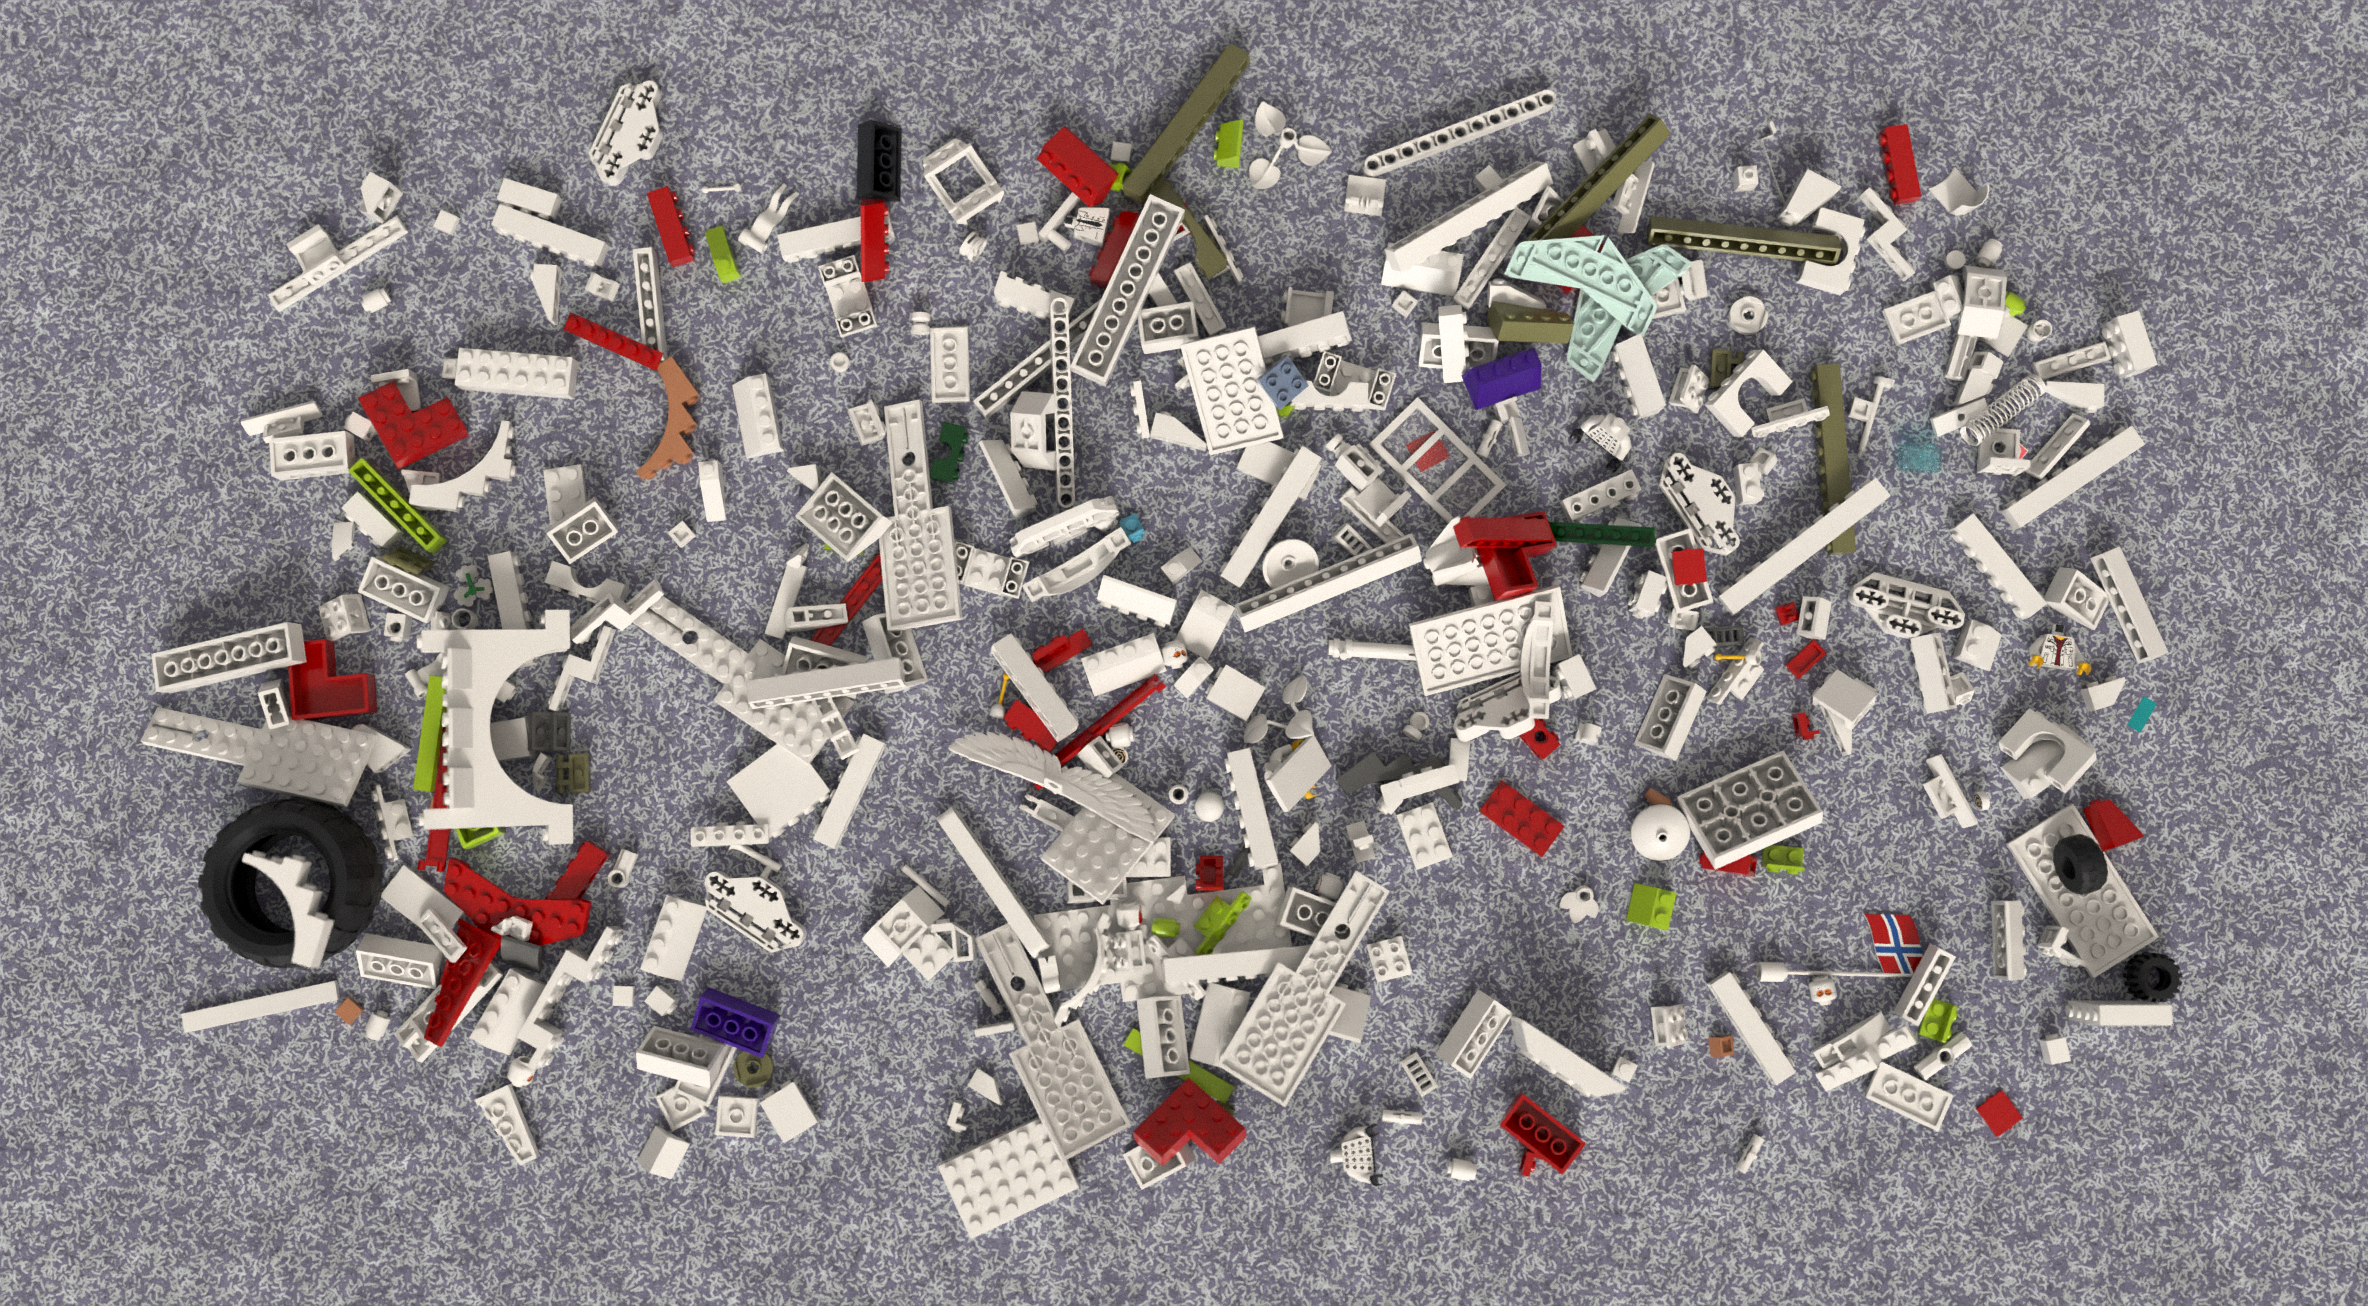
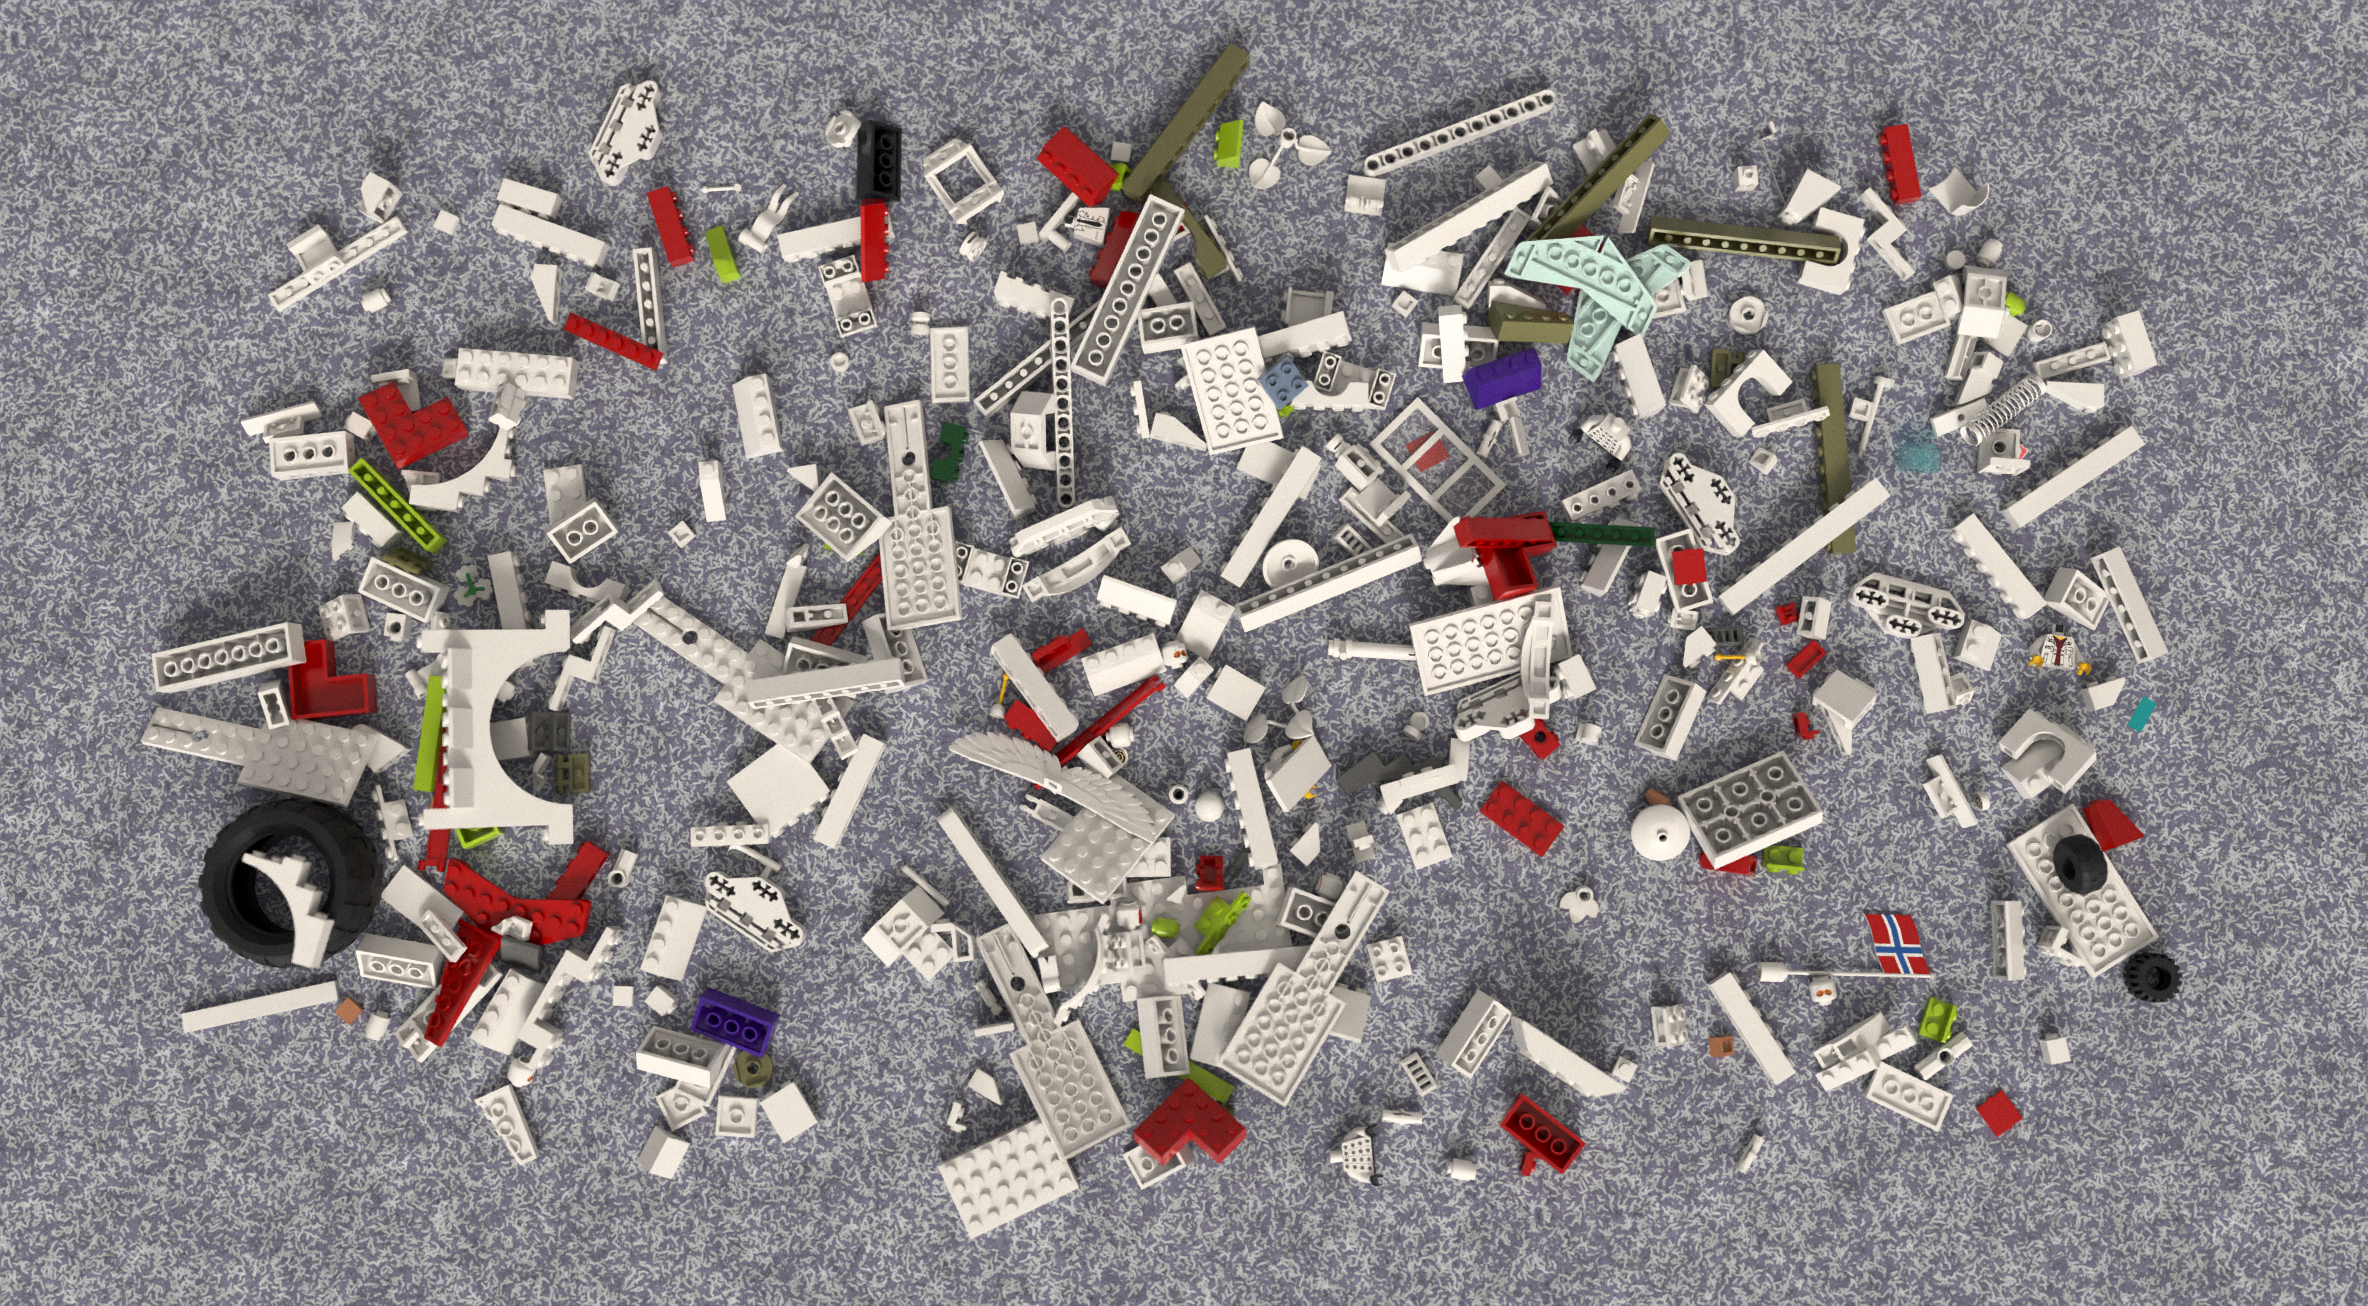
white piece [452,608,478,630] -> none
nougat arch [636,356,701,481] -> none
medium azure bracket [1119,513,1146,543] -> none
lime slope [1625,883,1677,931] -> none
white brick [1733,462,1764,506] -> none
white brick [1893,943,1956,1026] -> none
white plate [2025,413,2090,480] -> none
white brick [2065,1000,2173,1026] -> none
none -> white brick [489,383,526,430]
none -> white plate [825,110,861,148]

